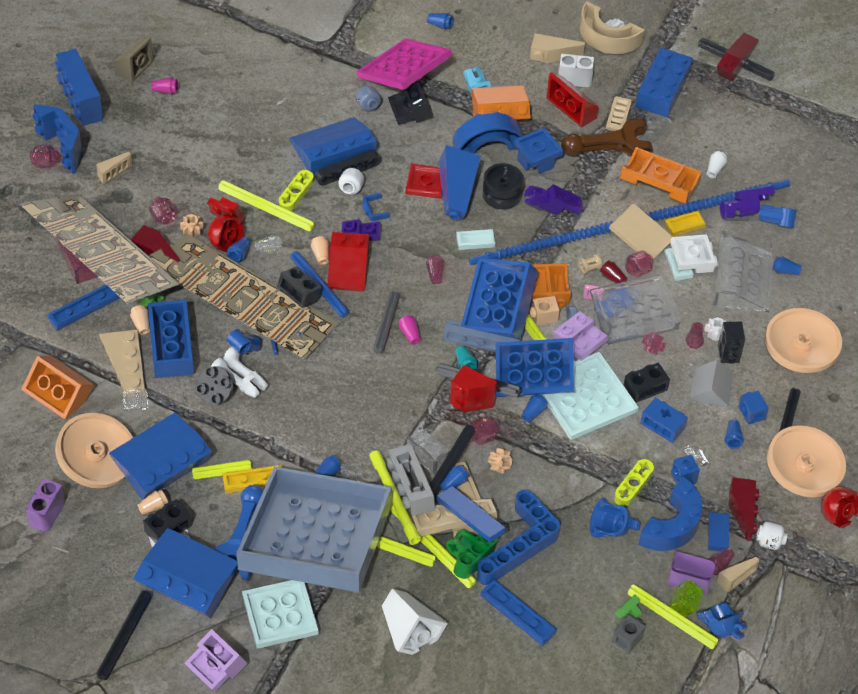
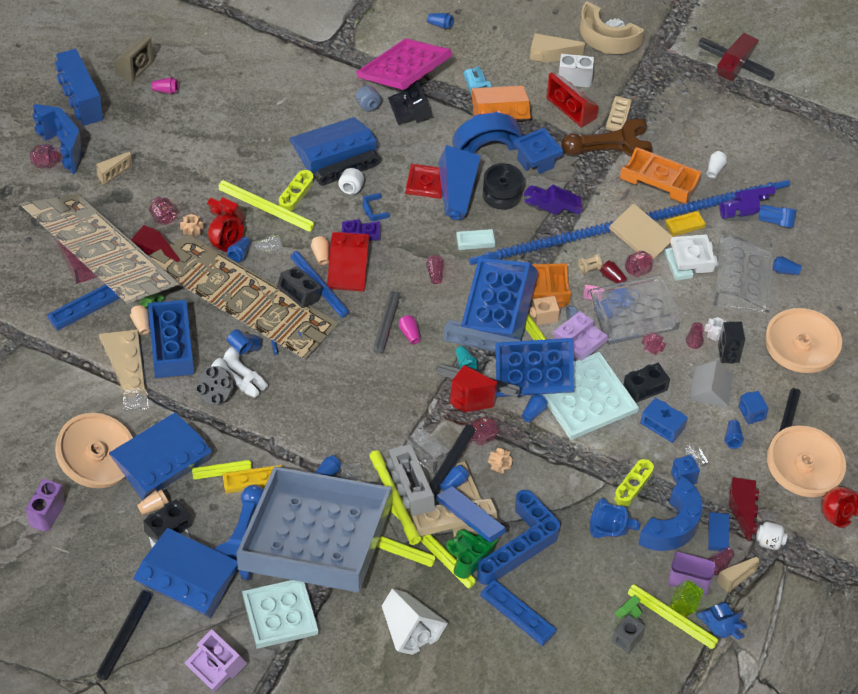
orange slope [21,355,94,419] -> none
blue brick [635,47,693,118] -> none

